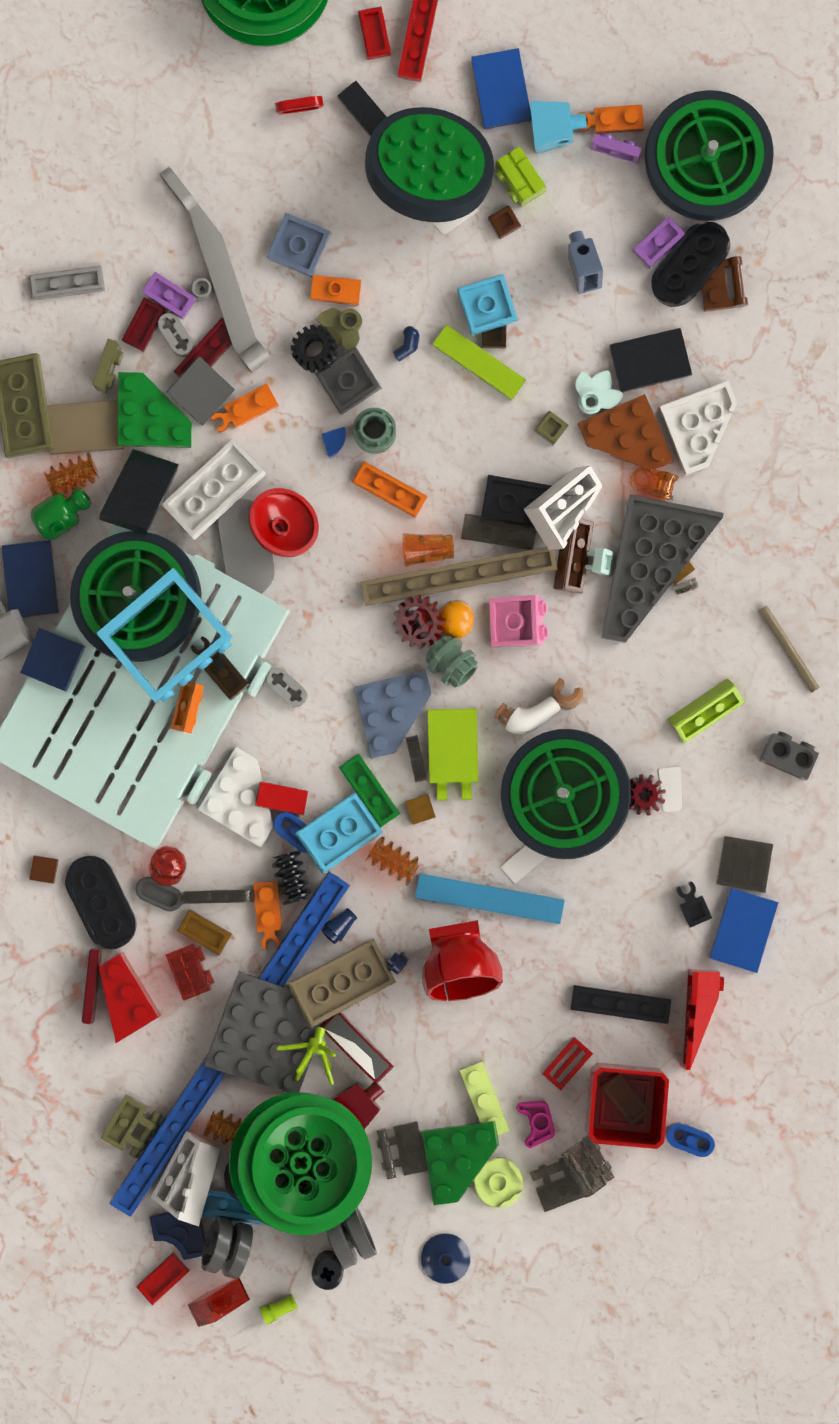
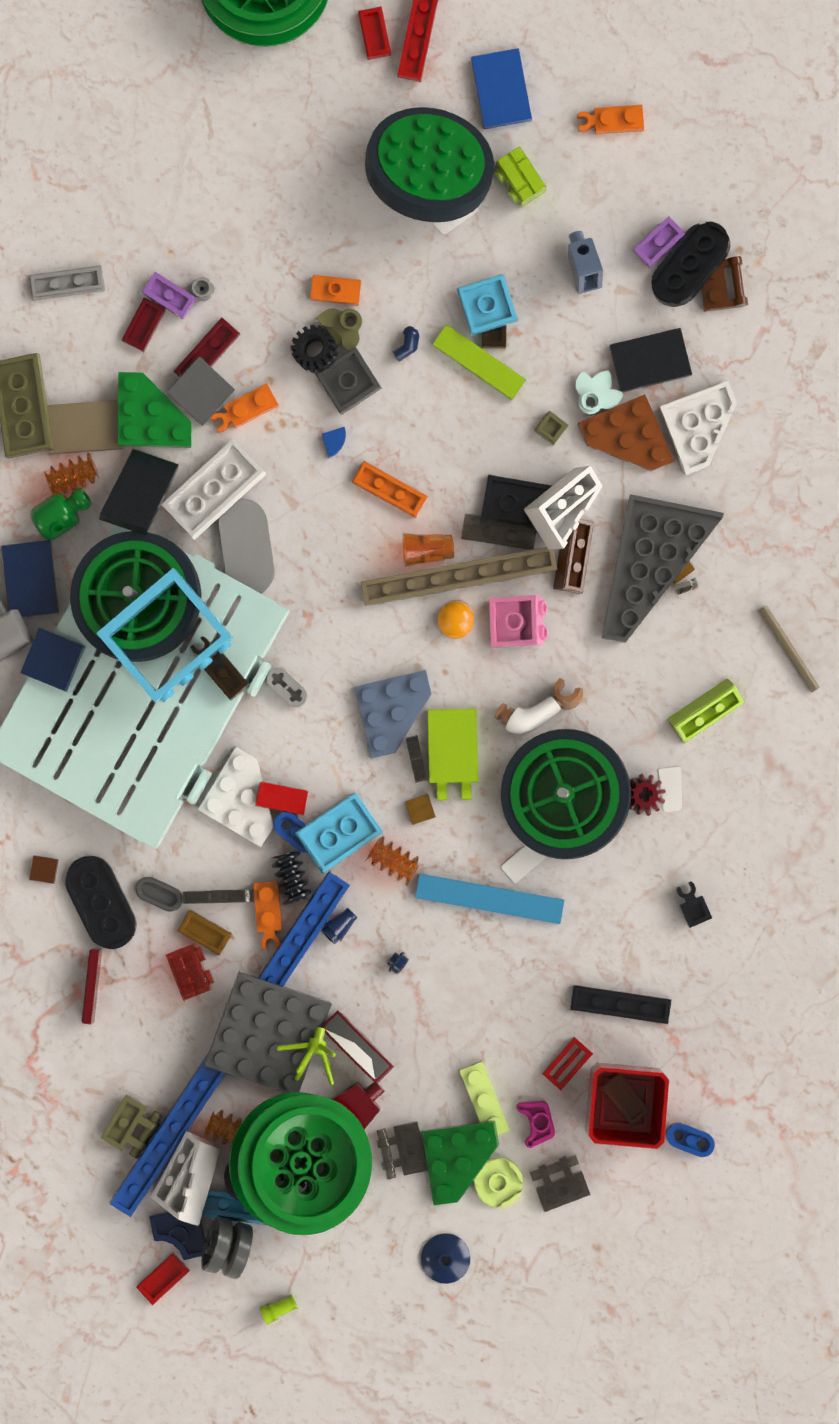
olive plate [92,338,123,394] -> none
red wedge [99,952,161,1043] -> none
clear red hair [148,846,187,886] -> none
light grey beam [158,313,194,357] -> none
light grey piece [159,167,271,373] -> none
orange plate [170,682,204,734] -> none
clear red slope [188,1278,250,1327] -> none
red dish [248,488,319,557] -> none
sand blue plate [267,213,331,278] -> none
red tile [275,96,324,114] -> none
dark tan tile [287,938,396,1028] -> none
black piece [311,1250,344,1290] -> none
dark grey wheel [326,1207,377,1269] -> none
black tile [337,81,386,137] -> none
green tile [339,753,400,828] -> none
sand green piece [353,408,396,454] -> none
dark red gear [393,595,446,649] -> none
red plate [422,920,503,1002] -> none
sand green piece [426,636,478,687] -> none
reddish brown tile [488,205,521,239] -> none
medium azure torso [530,101,587,153] -> none
clear smoke plate [561,1135,615,1198] -> none
light aqua tile [585,547,615,576] -> none
medium lavender plate [591,133,641,164] -> none
clear orange piece [630,467,679,501] -> none
green wheel [645,90,774,221] -> none
wedge [683,969,724,1070] -> none
blue tile [709,888,779,973] -> none
clear smoke tile [716,836,773,893] -> none
dark grey brick [759,731,819,781] -> none

